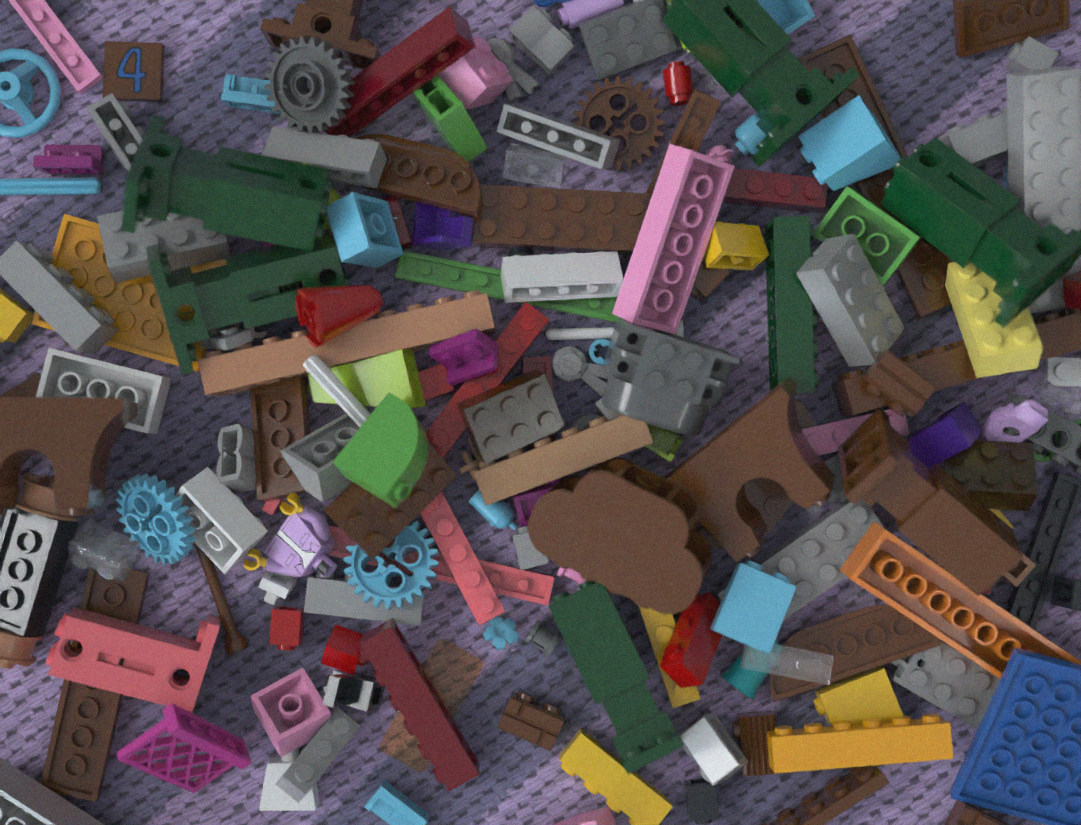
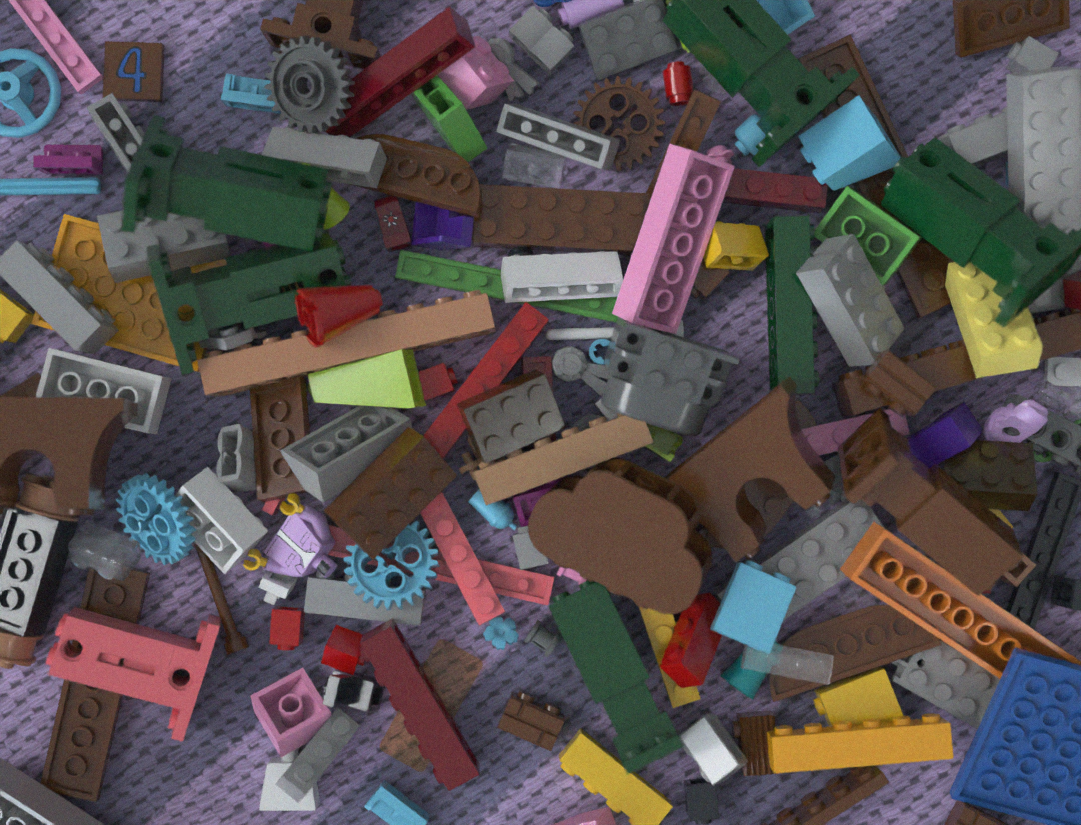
dark pink fence [117,703,252,793] -> none
white axle [303,354,371,427] -> none
medium azure brick [326,192,404,268] -> none
bright green brick [333,392,428,508] -> none
magenta bracket [429,328,498,386] -> none

